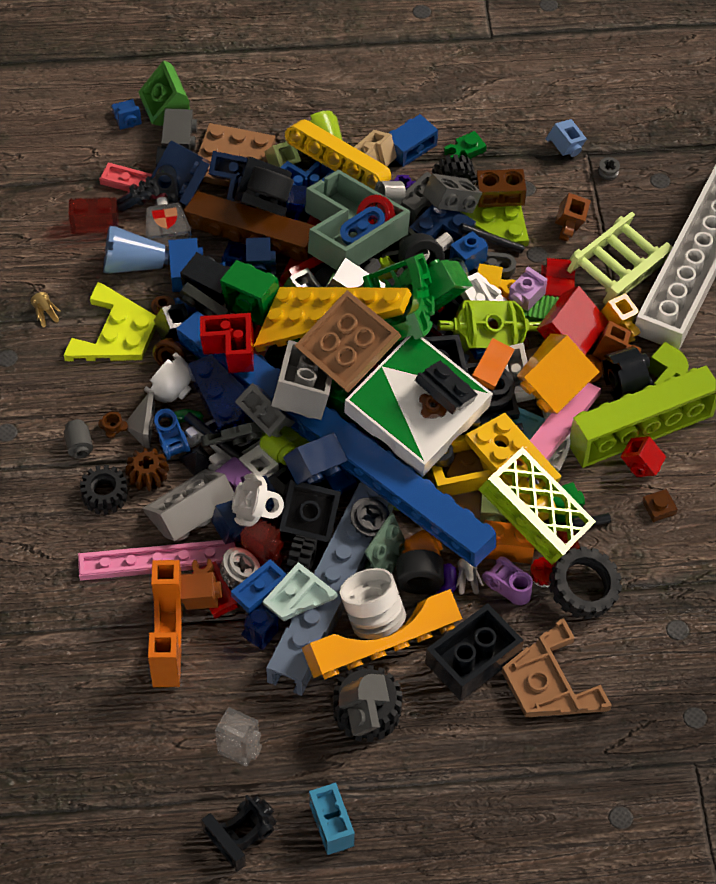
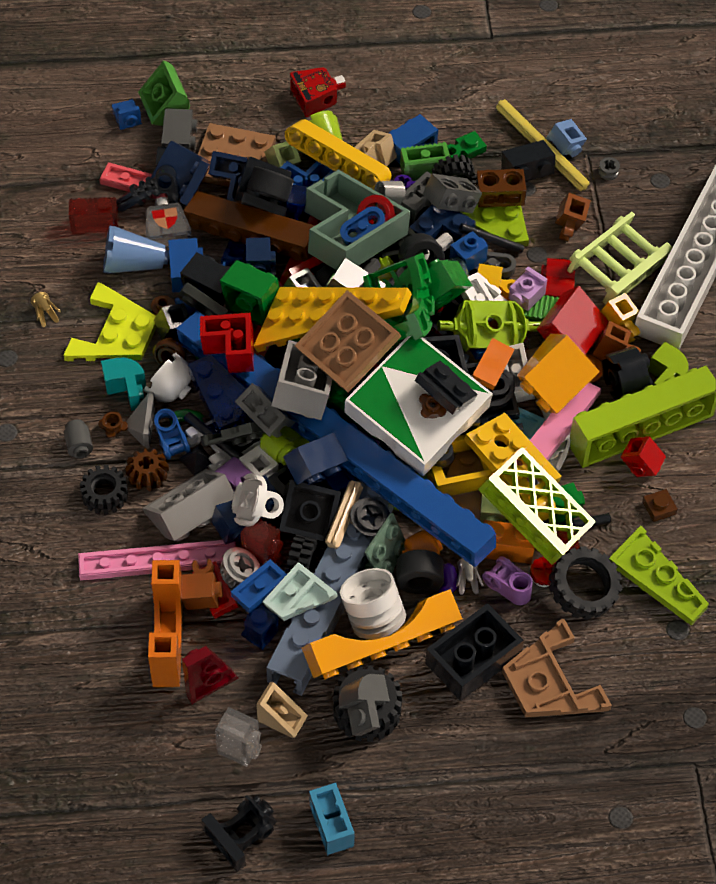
none -> teal brick [101,358,146,411]
none -> dark red wing [182,646,239,704]
none -> tan slope [257,682,308,738]
none -> red torso [290,67,346,118]
none -> tan axle [325,481,363,549]
none -> bright green brick [400,142,450,181]
none -> light yellow axle [496,99,590,191]
none -> black brick [501,140,556,182]
none -> lime wing [609,526,709,626]

